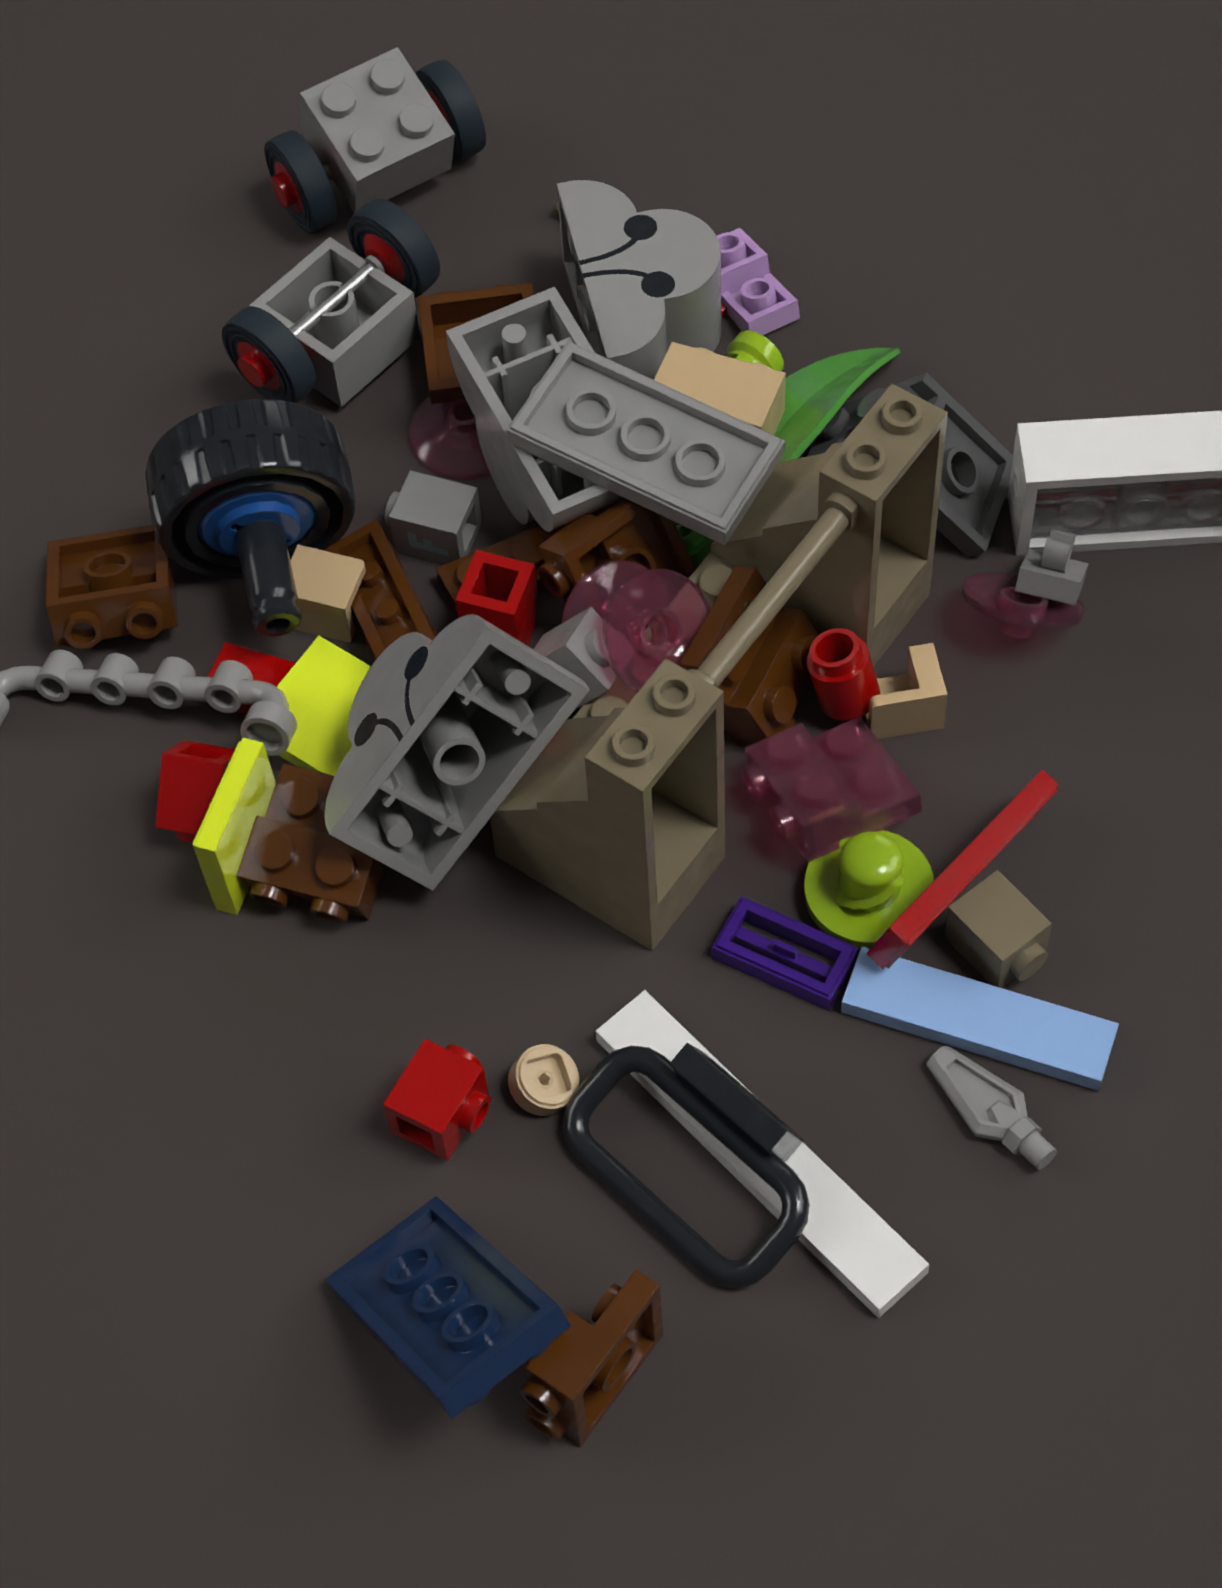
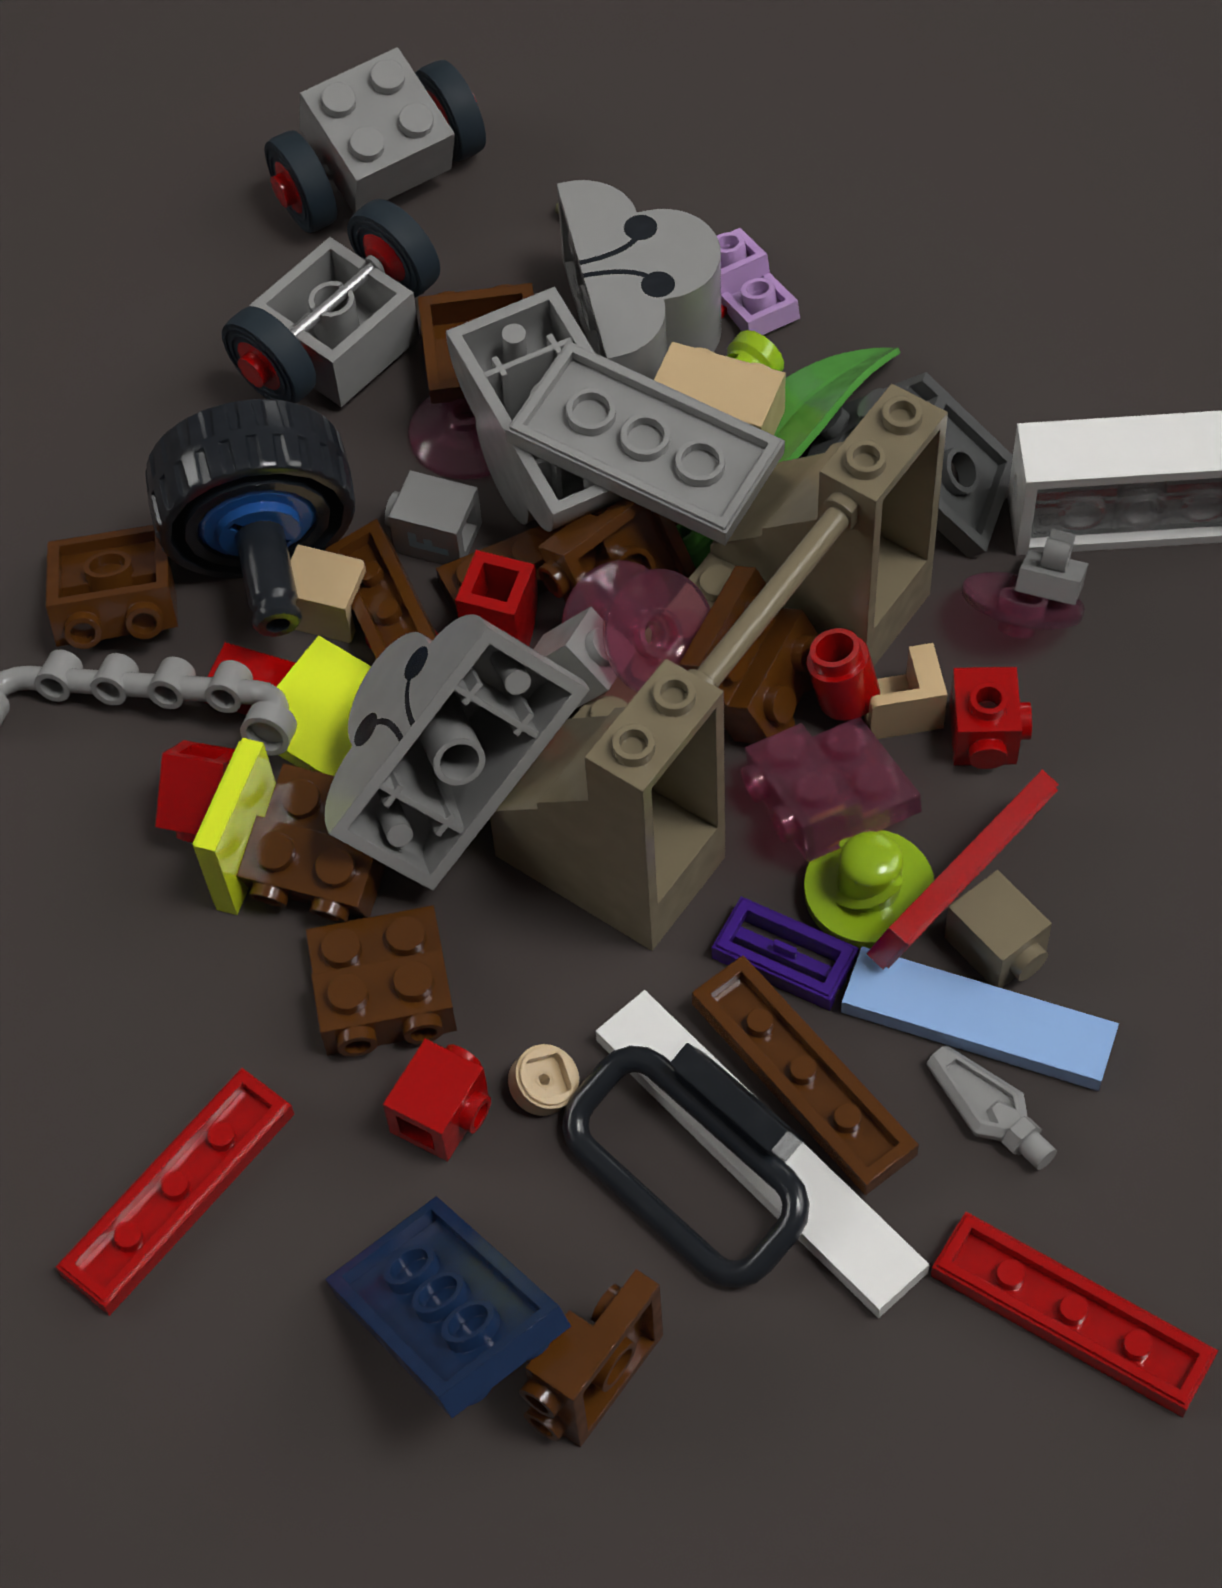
none -> red tile [56,1068,295,1316]
none -> reddish brown plate [306,905,457,1057]
none -> reddish brown plate [692,955,919,1196]
none -> red tile [931,1211,1219,1418]
none -> red brick [949,667,1032,769]

